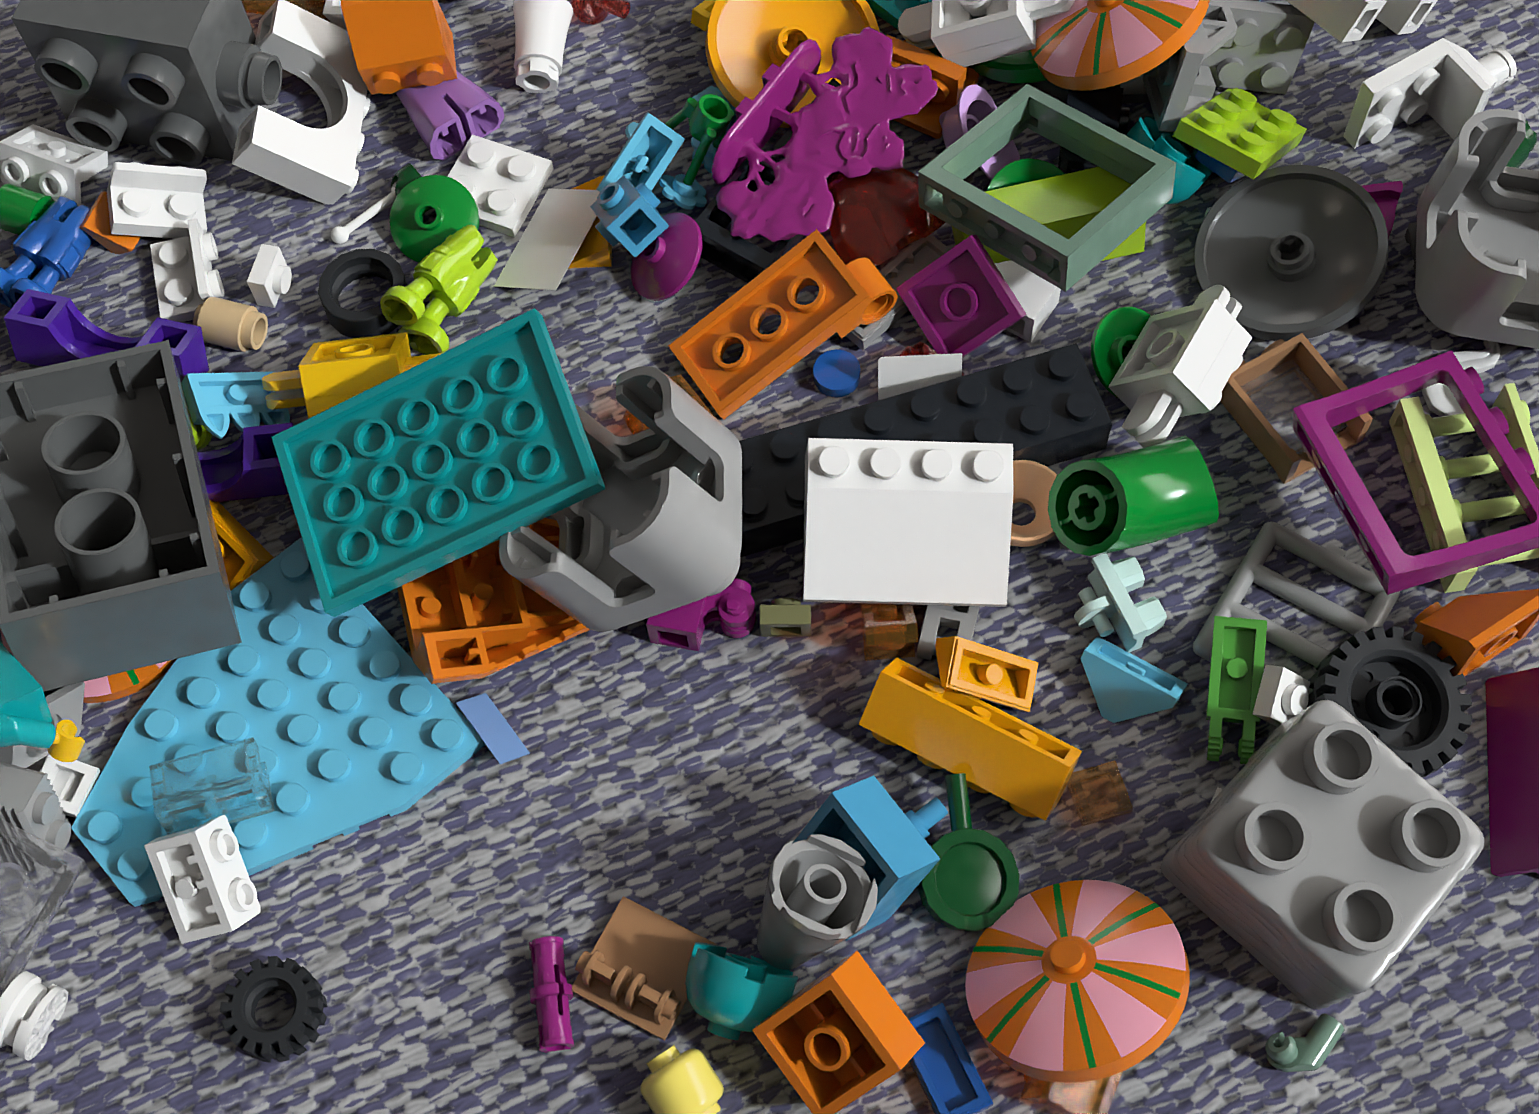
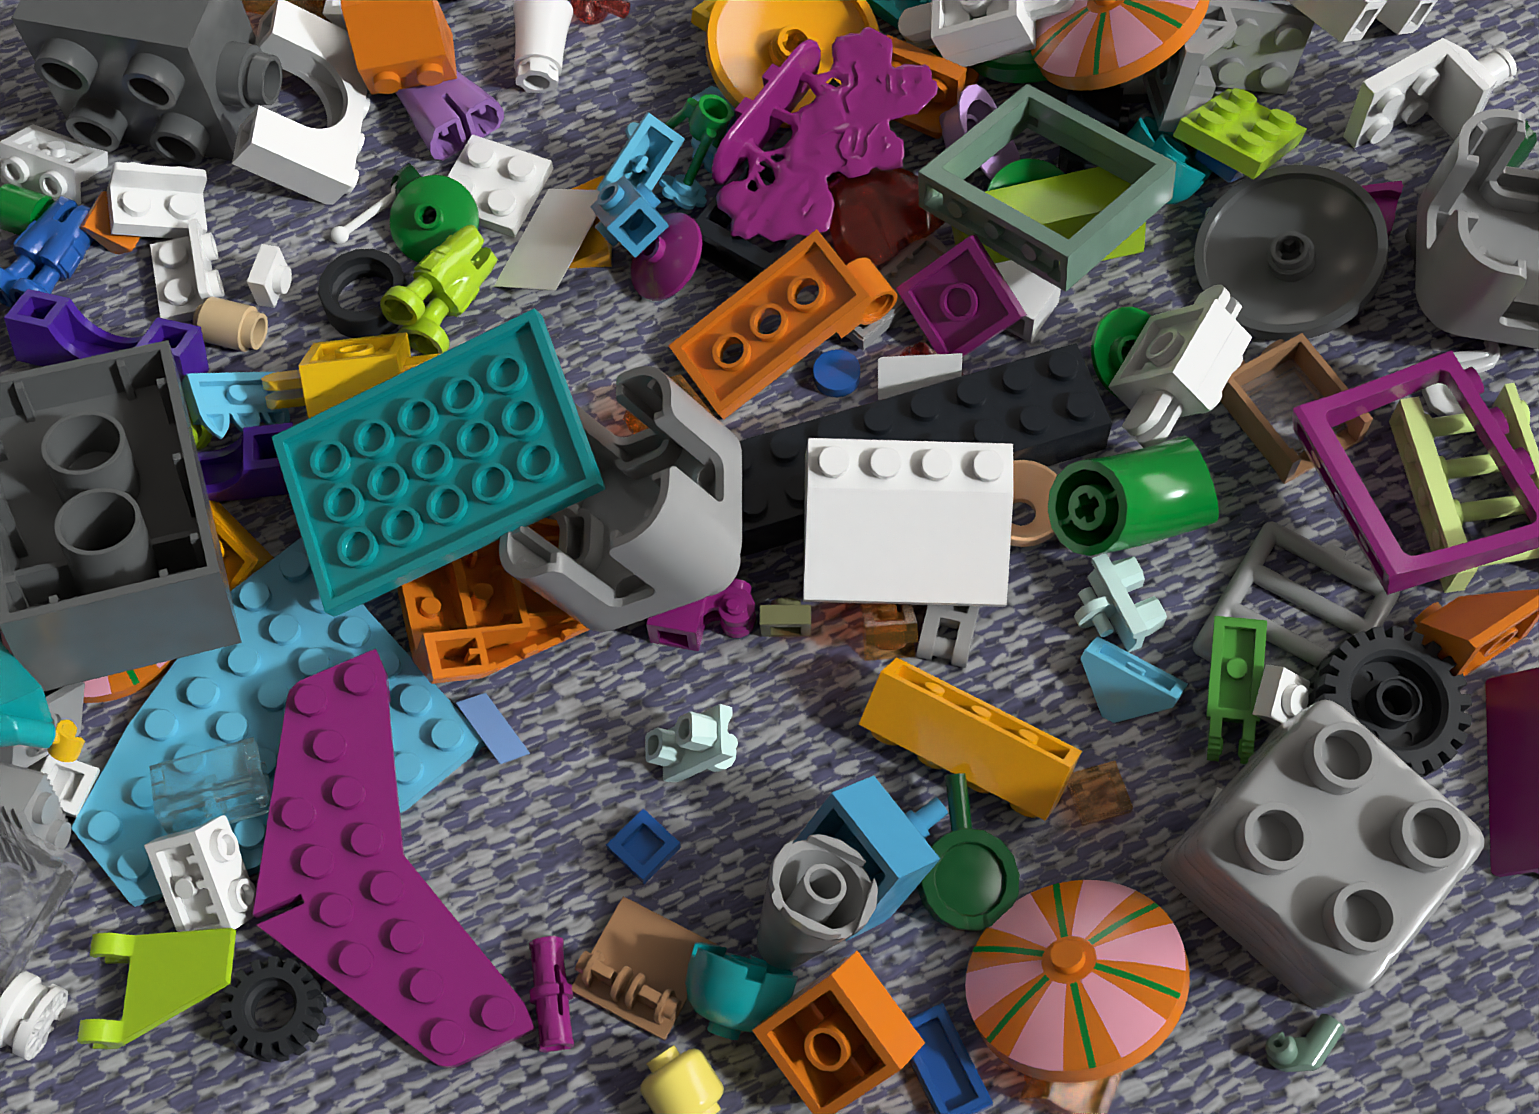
light orange slope [935,636,1039,712] -> none
none -> lime flag [77,928,236,1049]
none -> magenta wing [253,649,536,1068]
none -> blue tile [606,808,681,884]
none -> light aqua hips [645,704,738,782]

